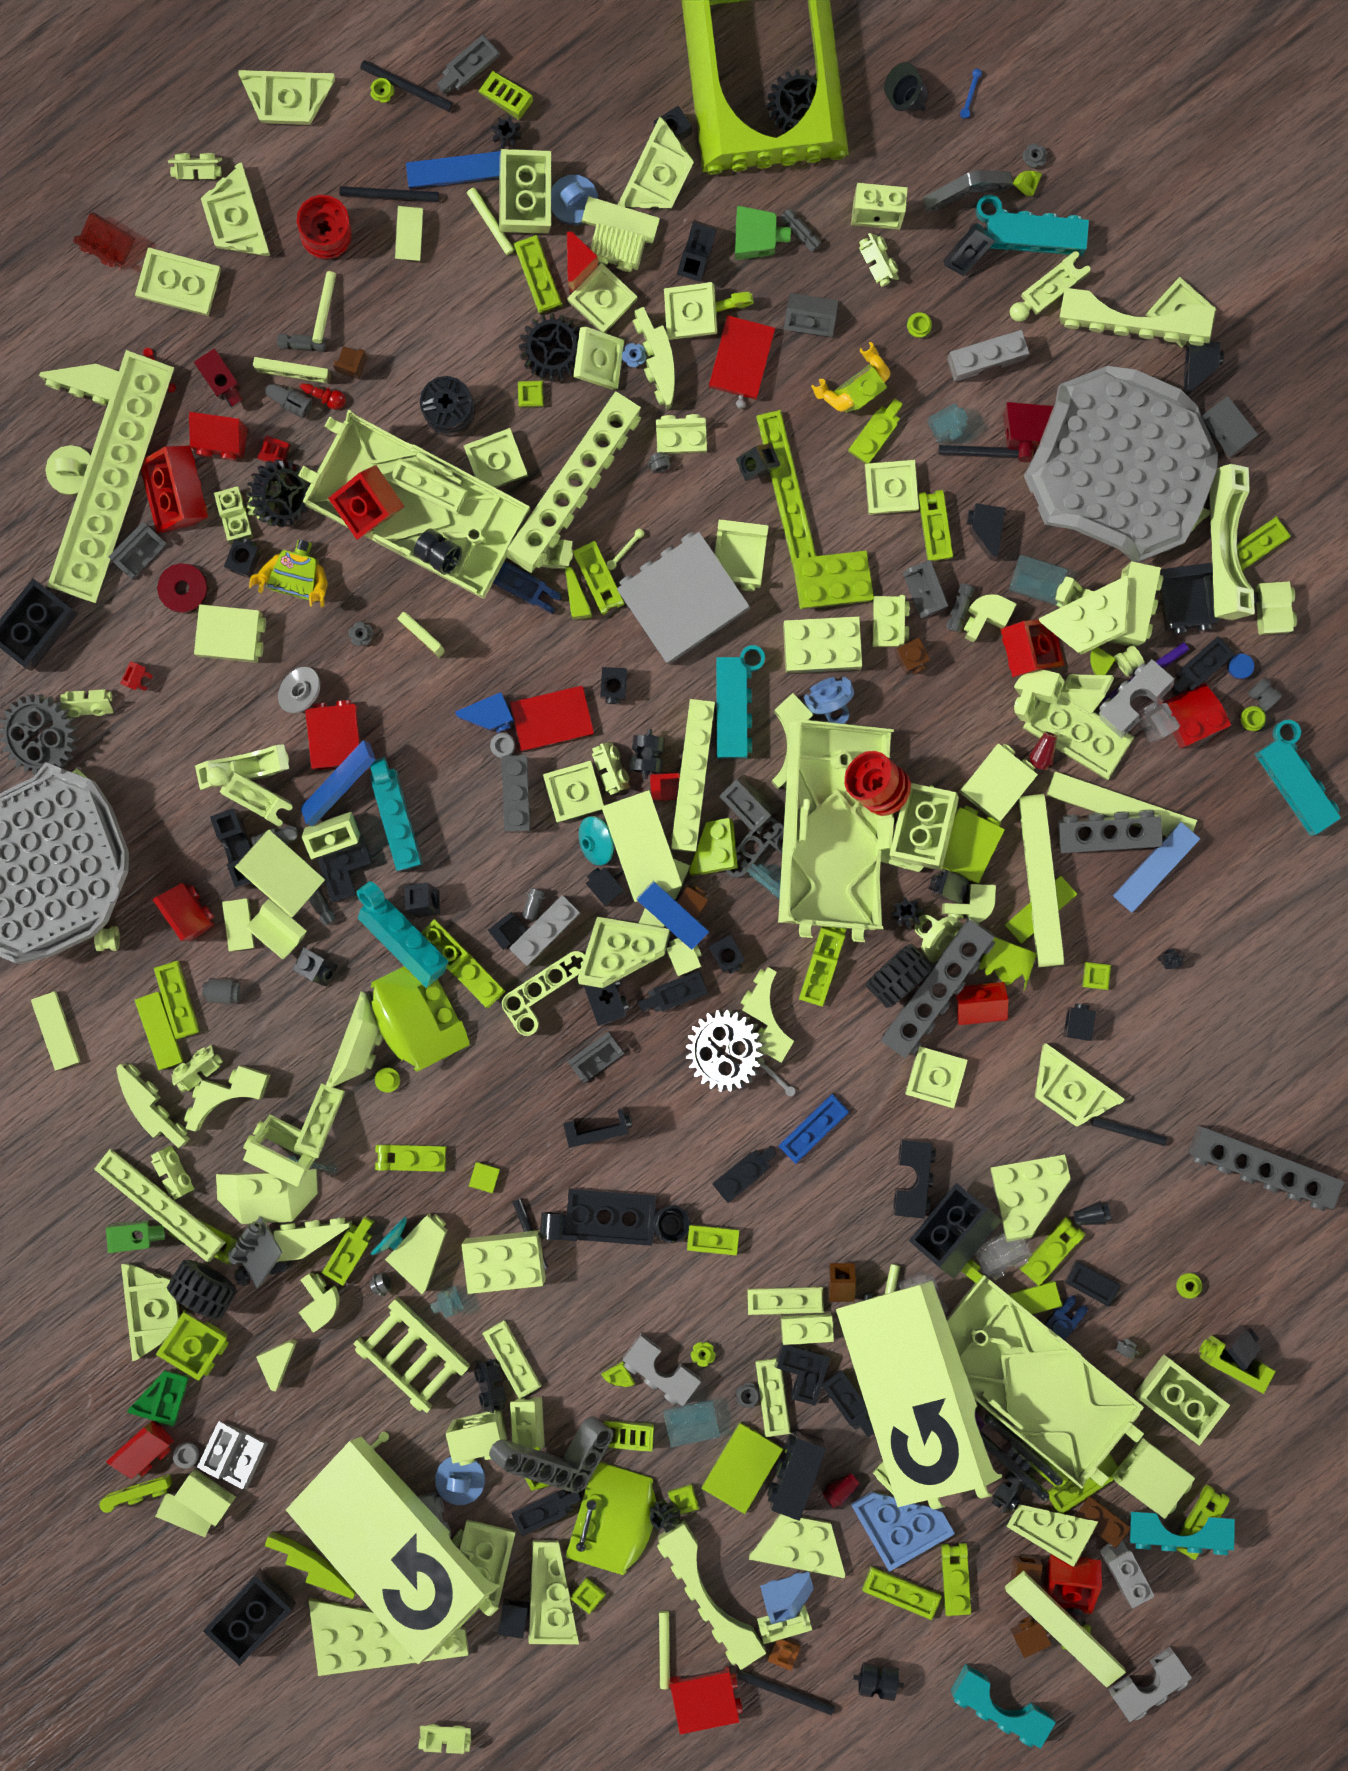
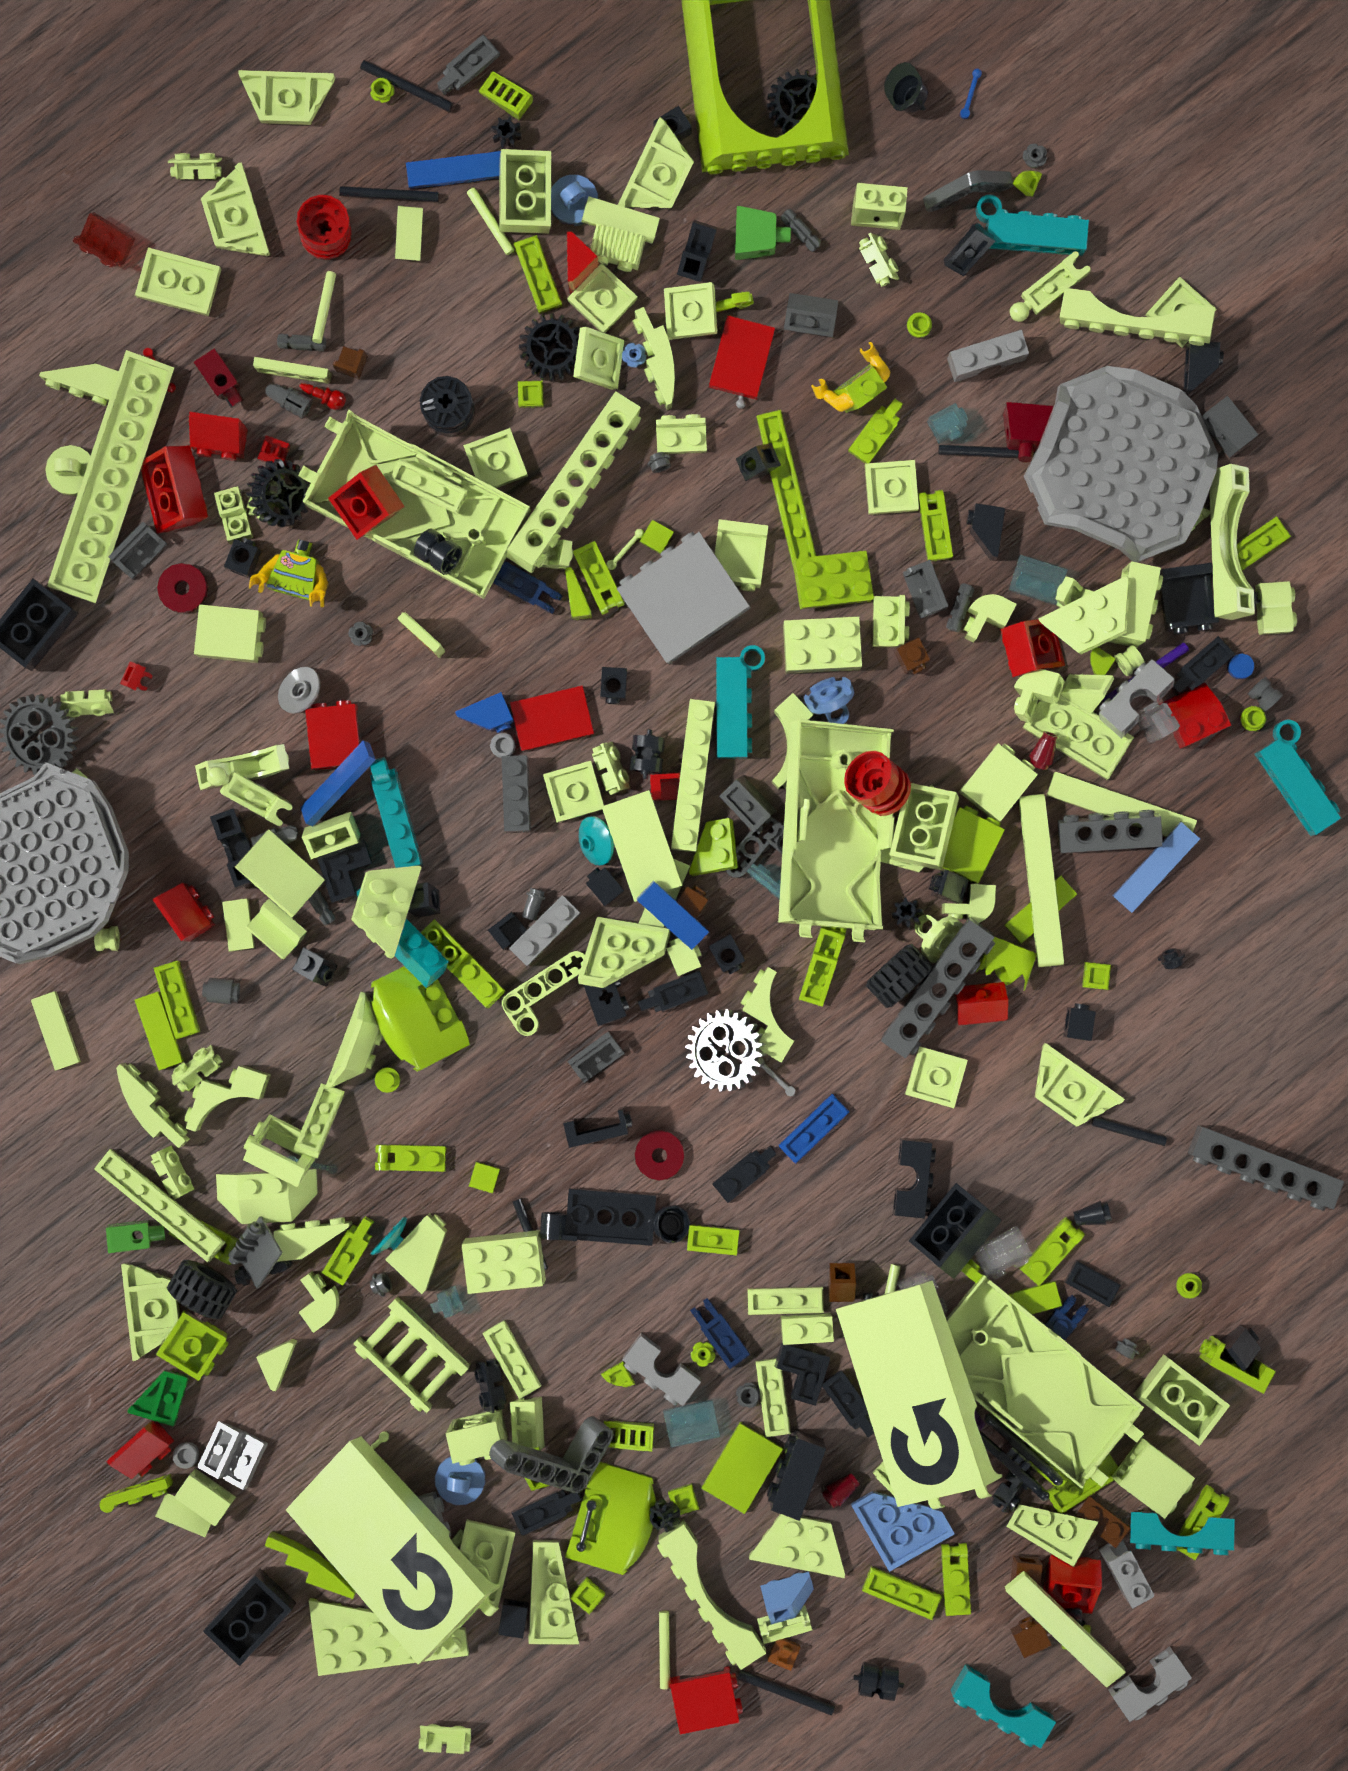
yellowish green plate [991,1155,1070,1242] -> none
none -> yellowish green wing [351,866,421,958]
none -> dark red tile [634,1130,684,1180]
none -> lime tile [640,520,674,554]
none -> dark blue hinge [690,1298,750,1369]

